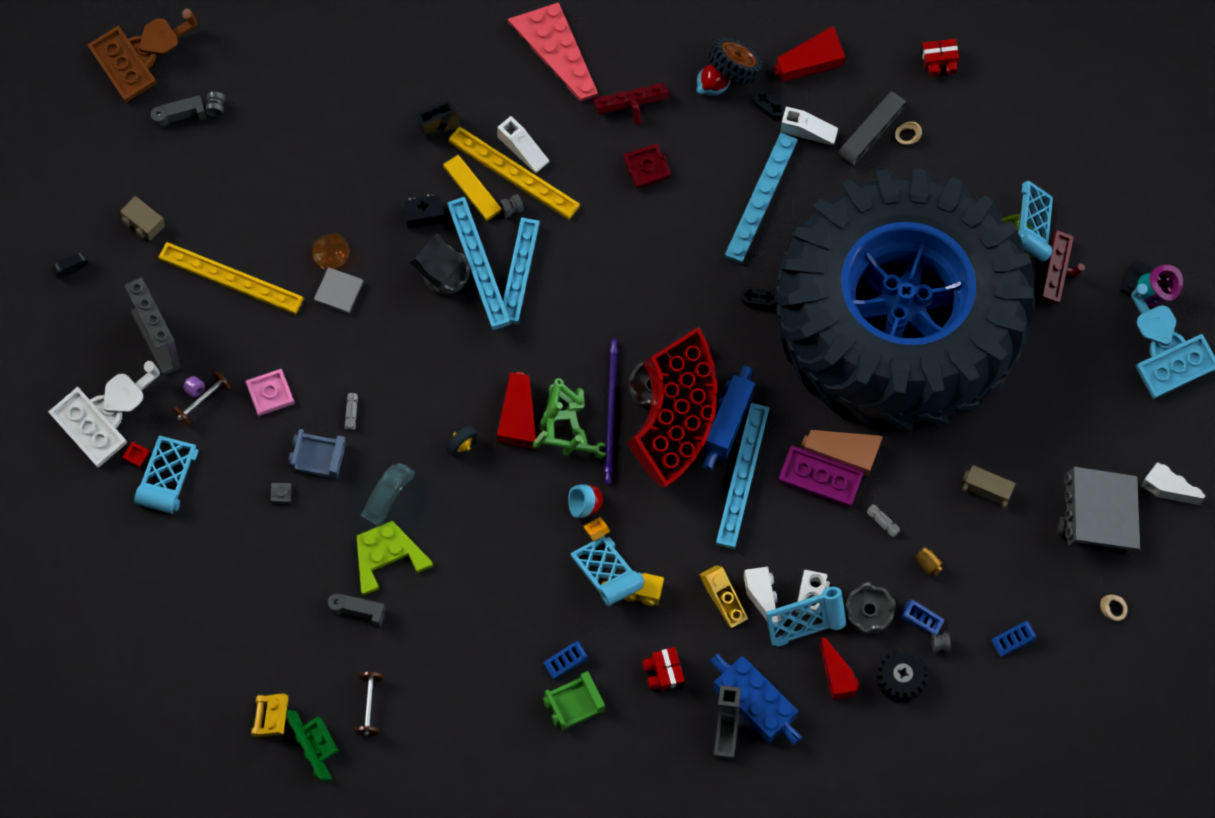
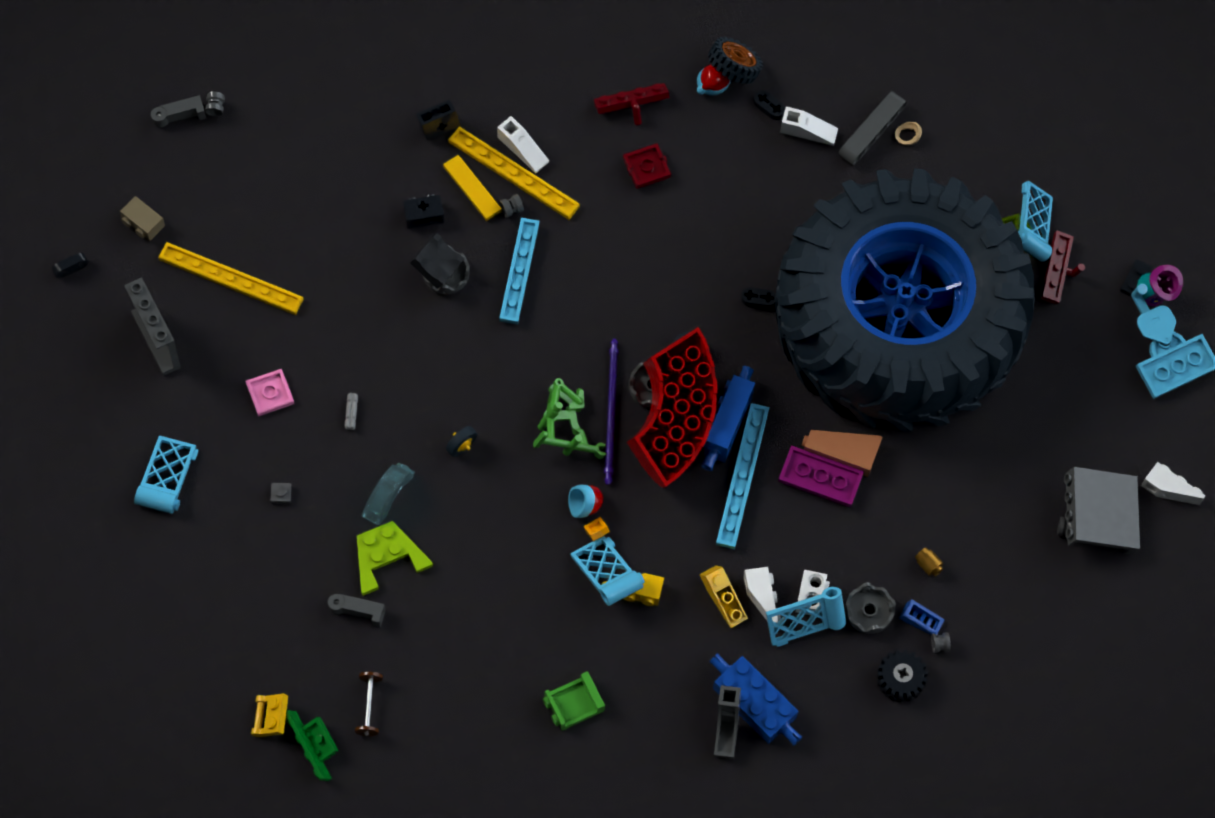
white plate [48,361,160,468] -> none
dark orange plate [88,9,198,102] -> none
red plate [122,441,150,468] -> none
axle [173,371,231,426] -> none
medium lavender piece [183,376,205,398] -> none
sand blue panel [288,429,346,479] -> none
clear orange dish [312,233,350,269] -> none
light grey tile [314,267,364,314] -> none
medium azure plate [447,197,511,330] -> none
red slope [497,372,536,449] -> none
coral wing [508,2,598,102] -> none
blue slope [543,641,588,680] -> none
red hips [642,646,685,692] -> none
medium azure plate [724,133,798,265] -> none
red slope [774,26,845,82] -> none
red slope [820,638,859,700] -> none
light grey axle [867,505,900,537] -> none
red hips [920,39,959,77] -> none
dark tan brick [962,465,1016,508] -> none
blue slope [991,621,1036,657] -> none
tan piece [1100,594,1127,622] -> none

